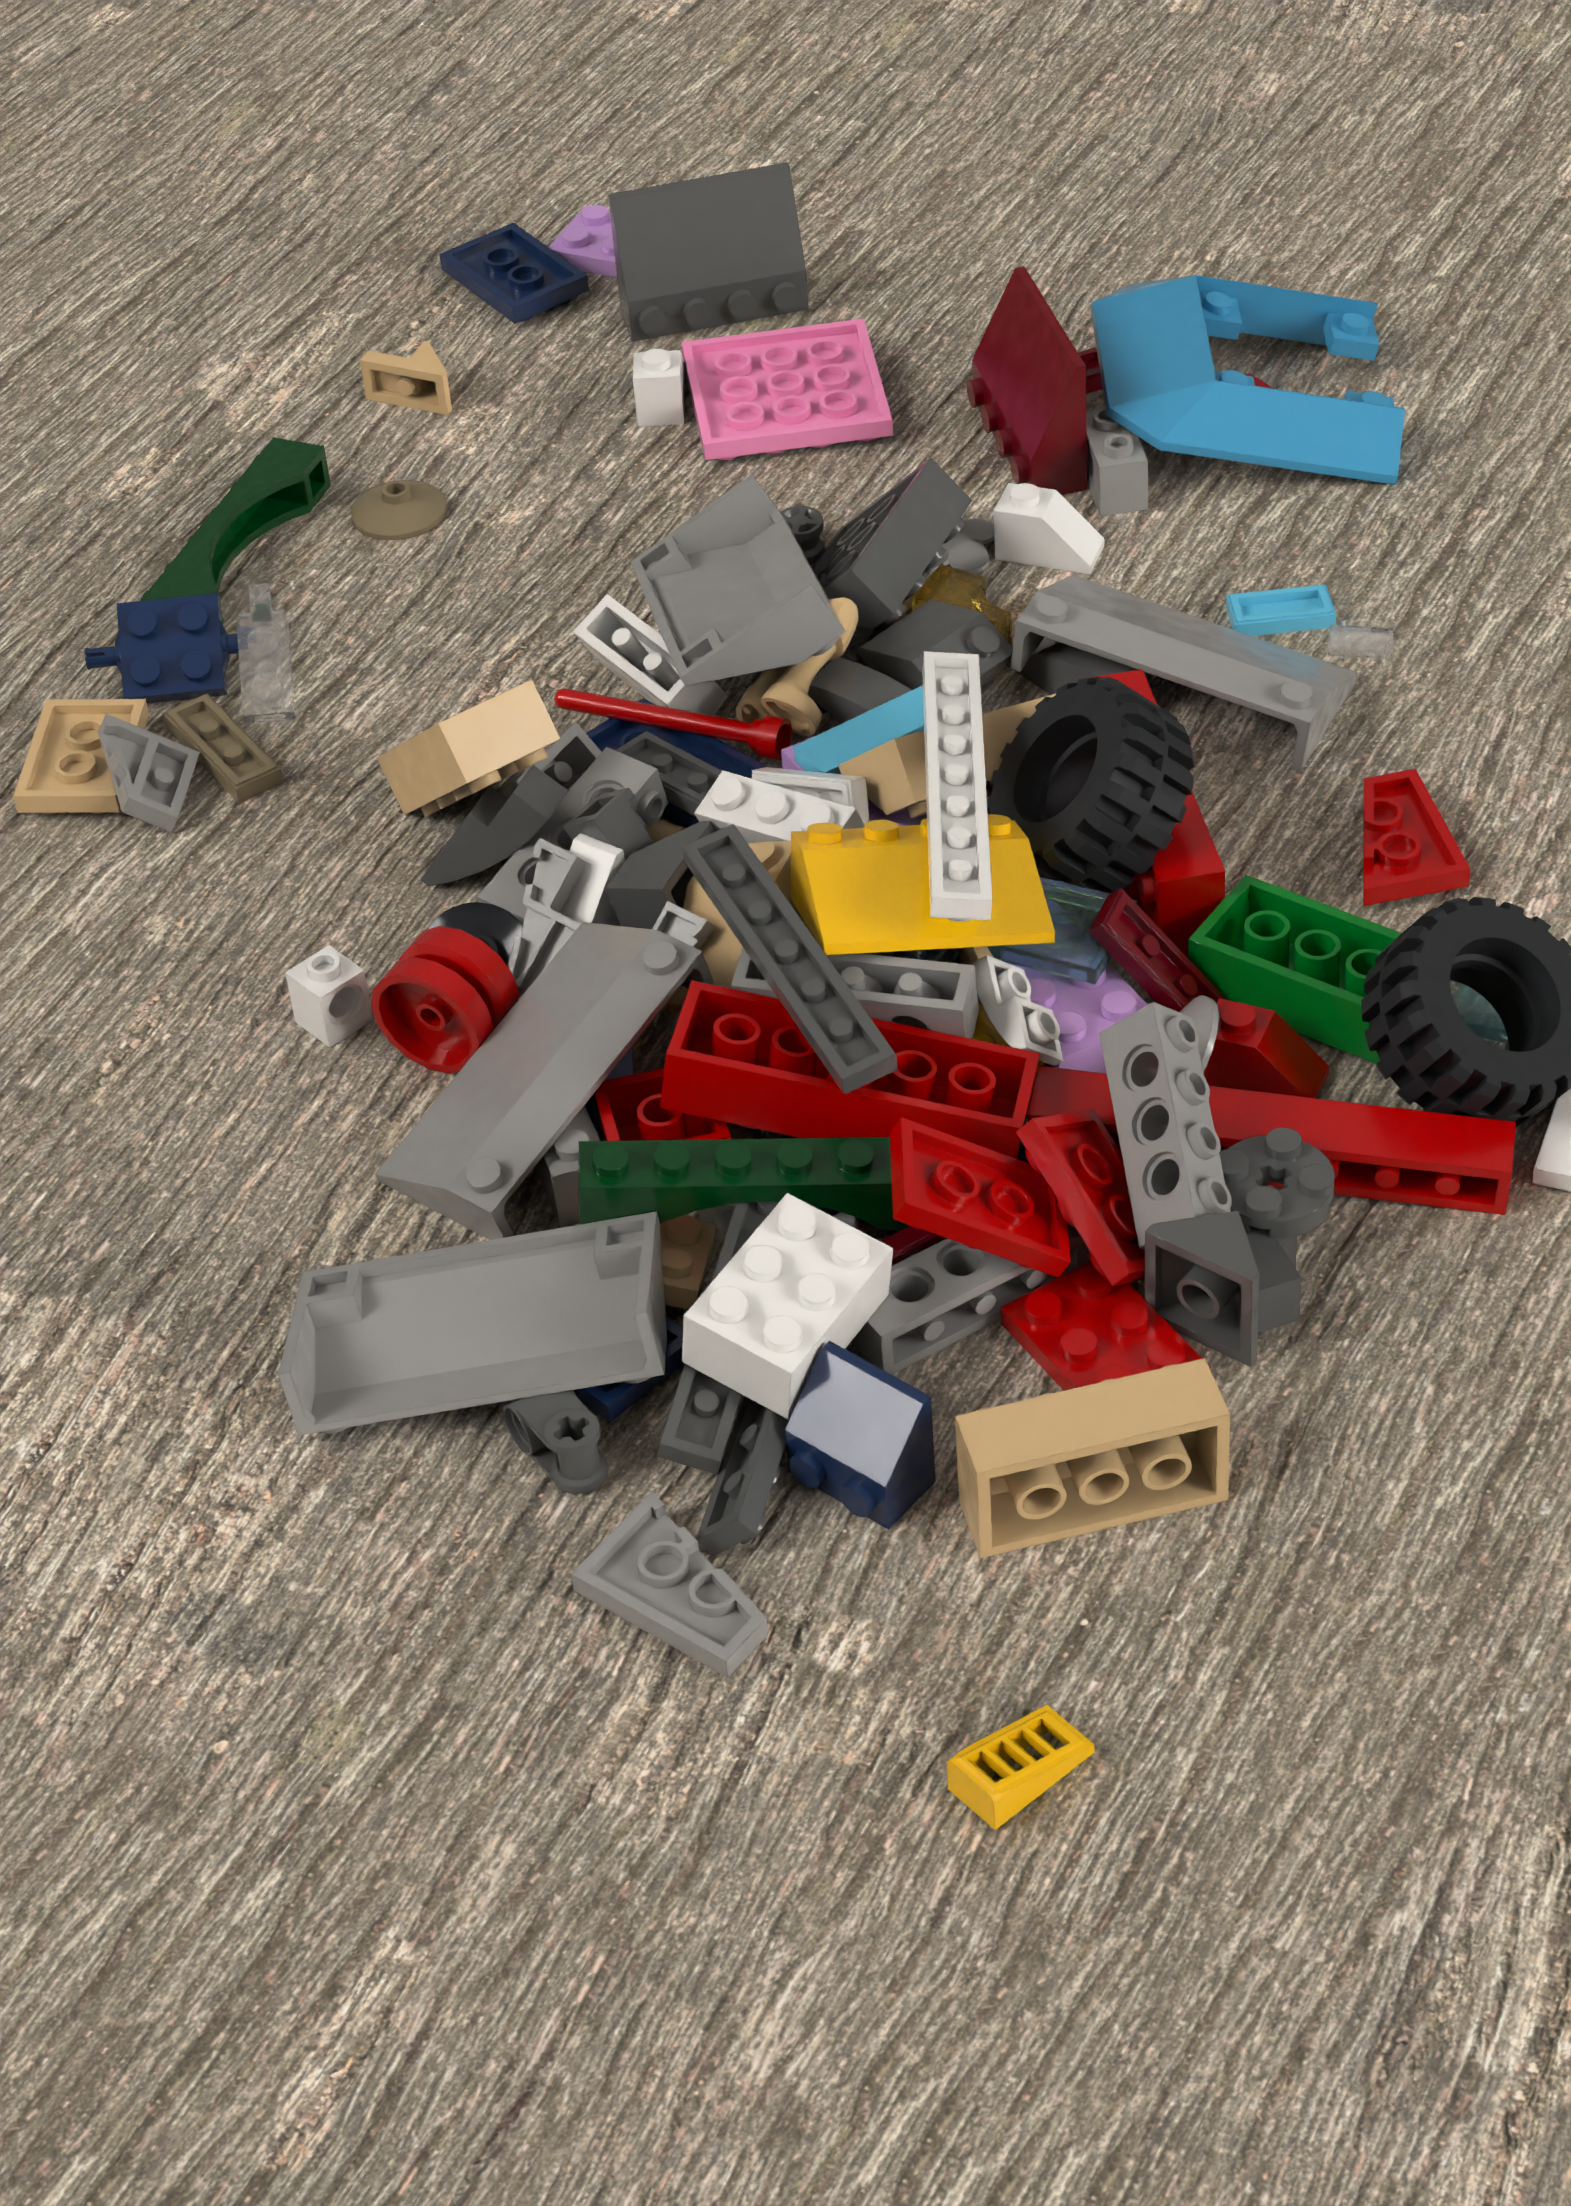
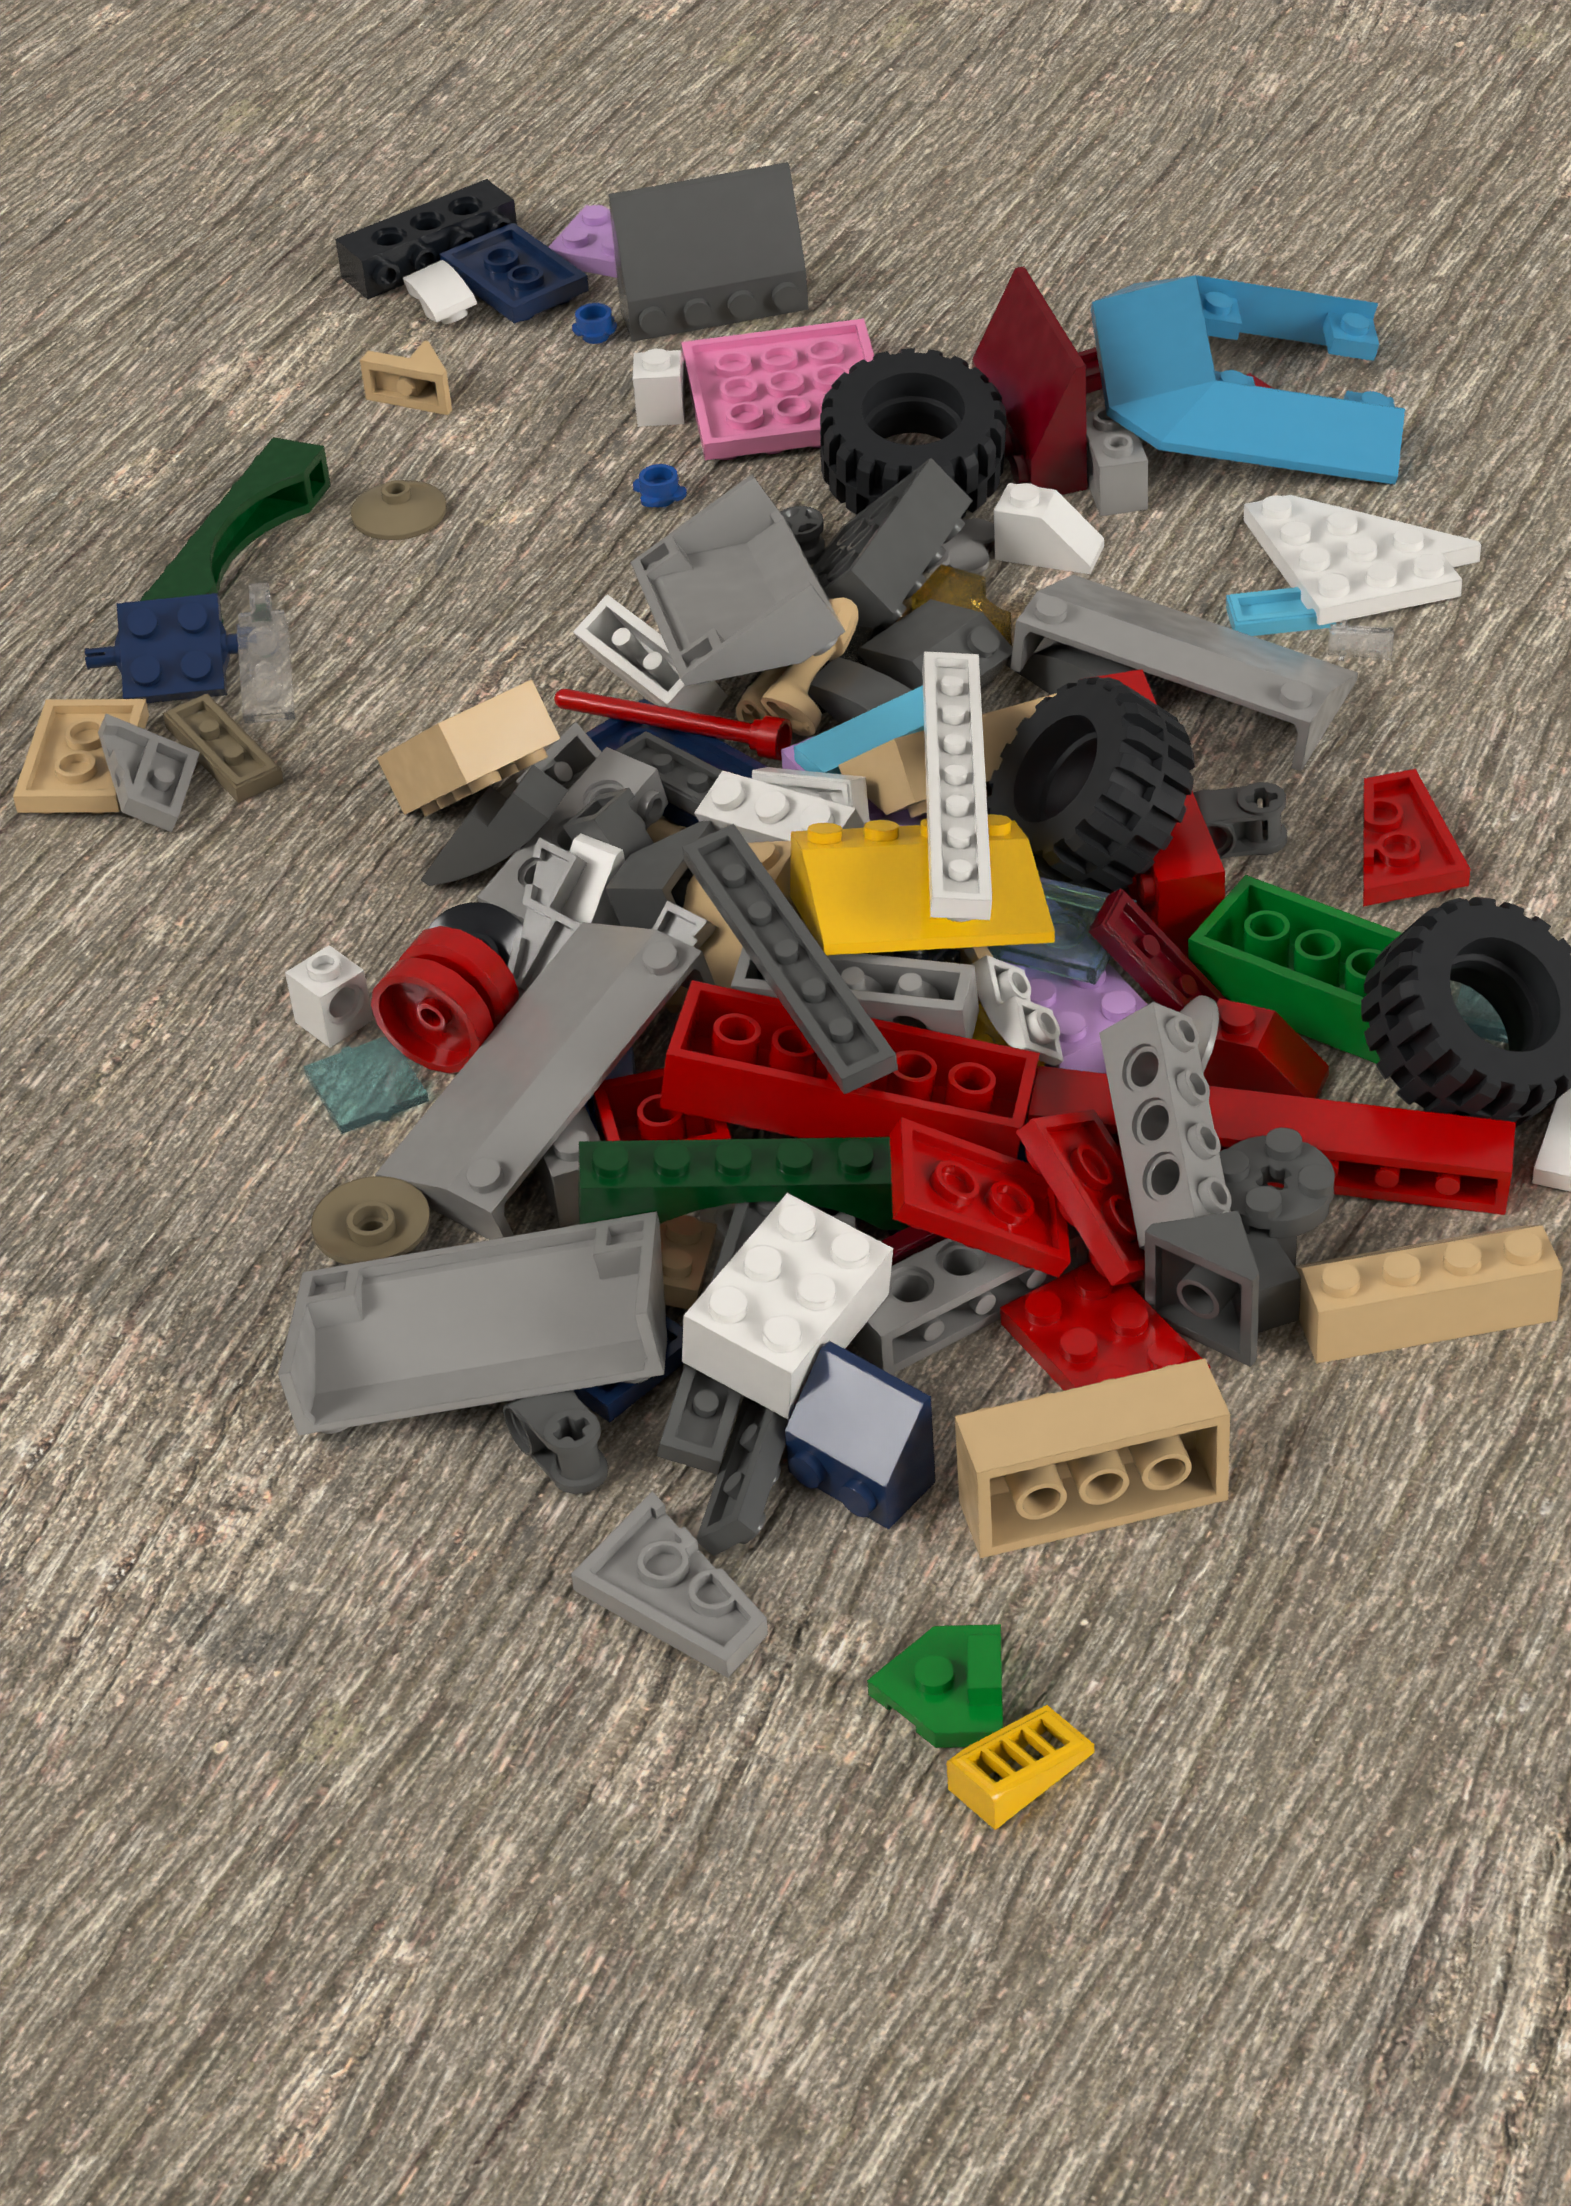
none -> clear light blue piece [303,1036,429,1134]
none -> dark tan dish [311,1176,431,1264]
none -> black brick [335,179,517,299]
none -> white slope [403,260,477,324]
none -> blue plate [572,303,617,344]
none -> blue plate [633,464,687,508]
none -> black tyre [820,348,1006,519]
none -> green plate [867,1624,1003,1748]
none -> dark grey piece [1193,782,1287,859]
none -> white wing [1244,495,1481,626]
none -> tan slope [1294,1225,1563,1364]

